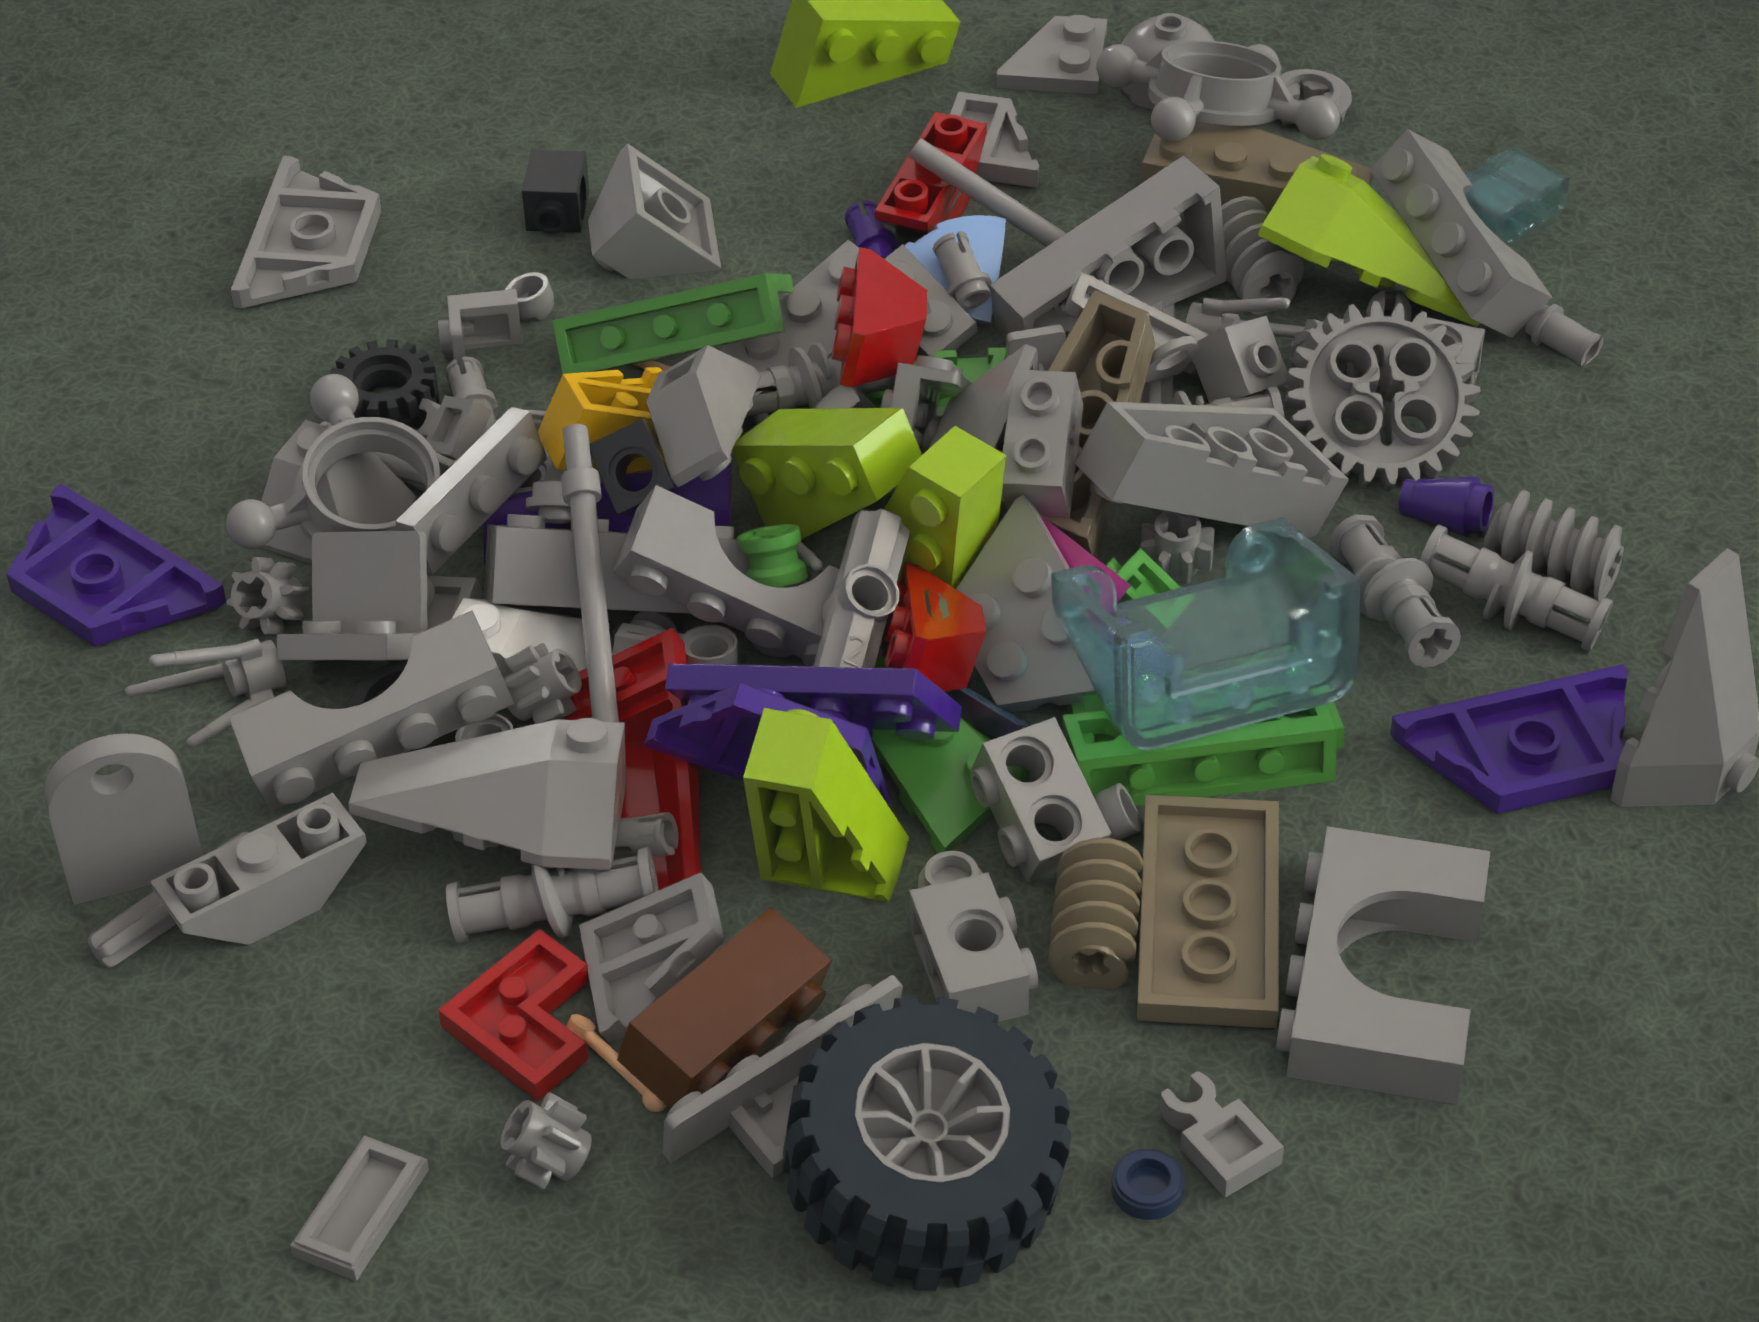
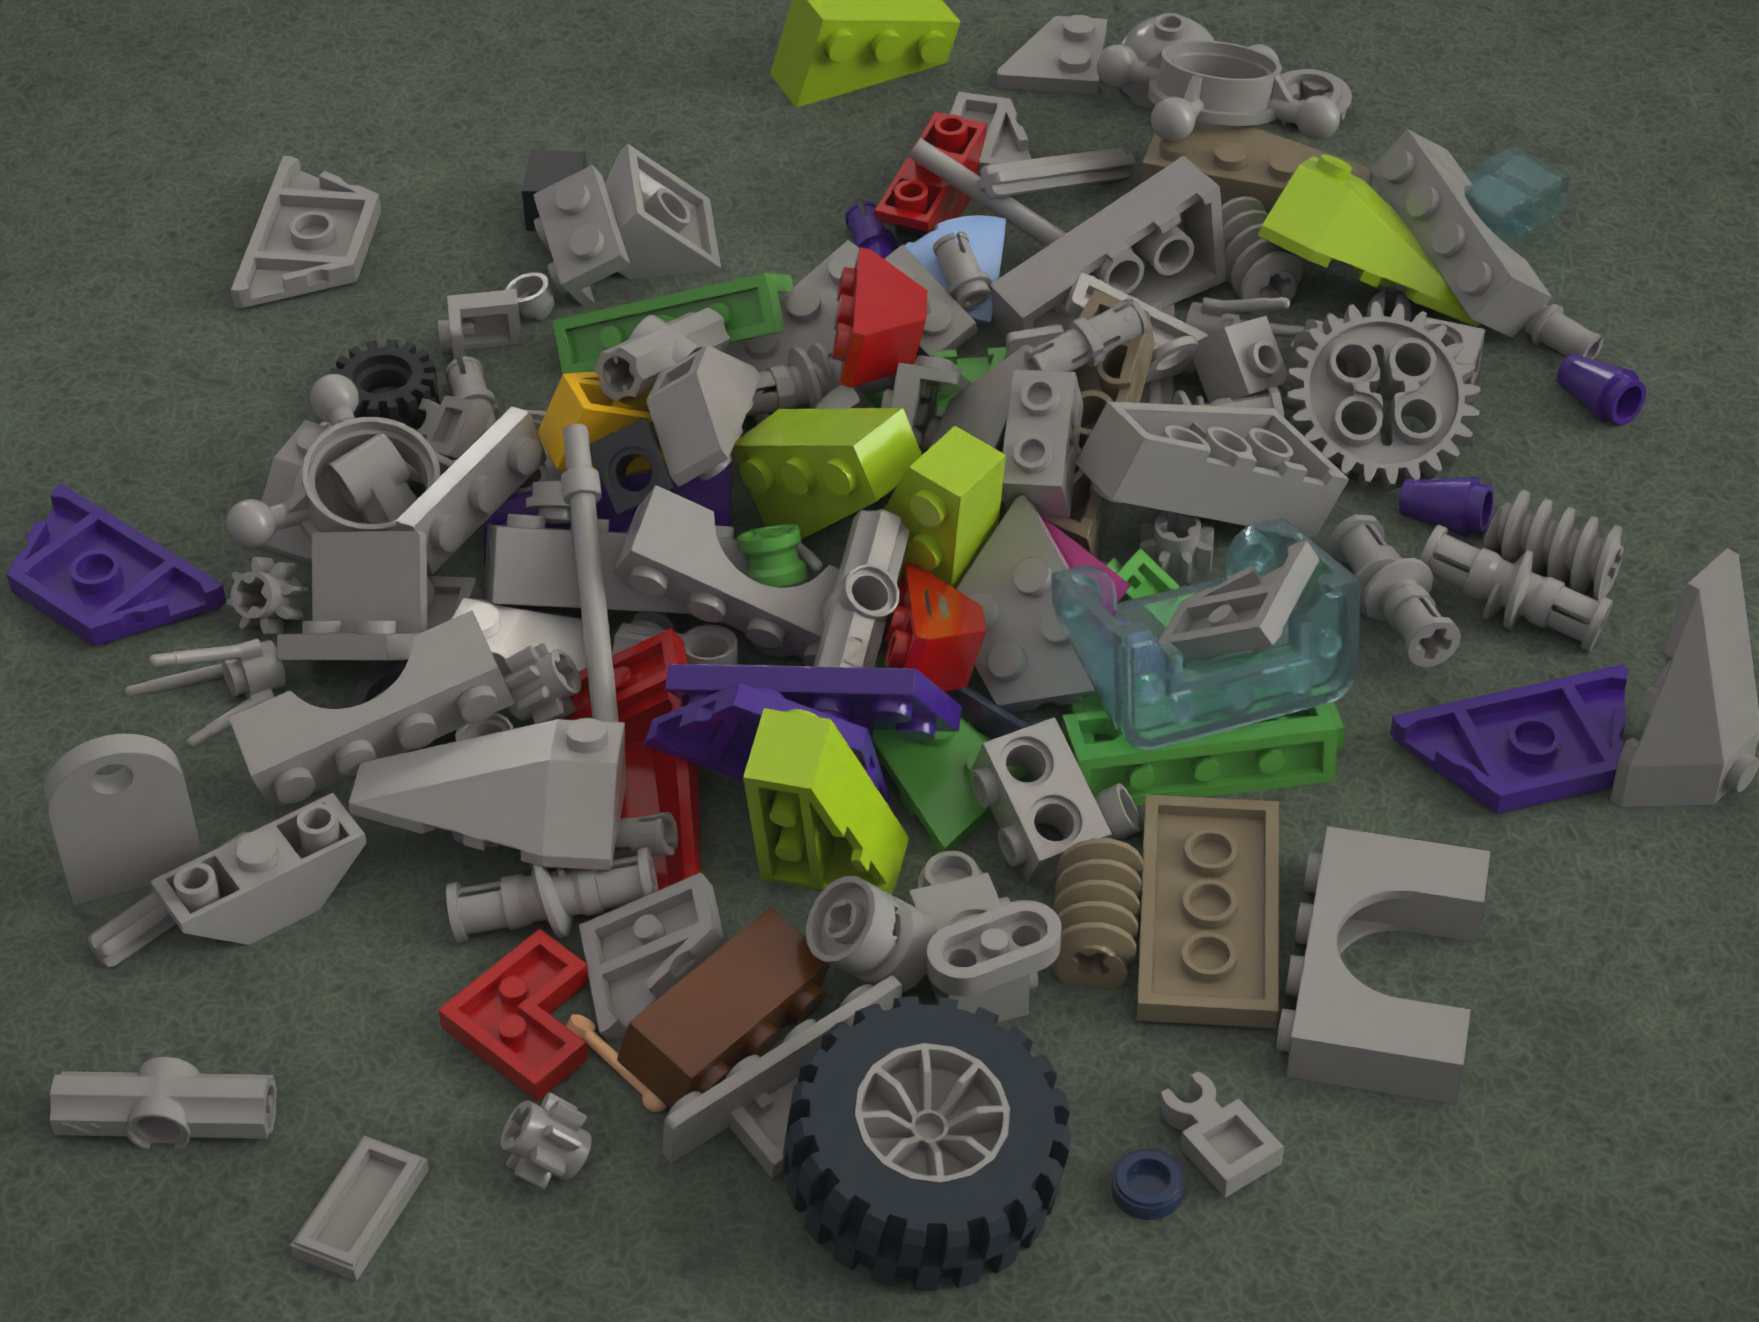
none -> light grey piece [50,1057,277,1150]
none -> light grey piece [327,432,416,524]
none -> light grey bracket [533,165,631,306]
none -> light grey piece [594,307,731,402]
none -> light grey wheel [806,876,937,993]
none -> light grey plate [927,900,1062,996]
none -> light grey axle [977,147,1136,198]
none -> light grey pin [1024,297,1149,372]
none -> light grey wing [1156,540,1320,664]
none -> dark purple cone [1557,354,1646,424]

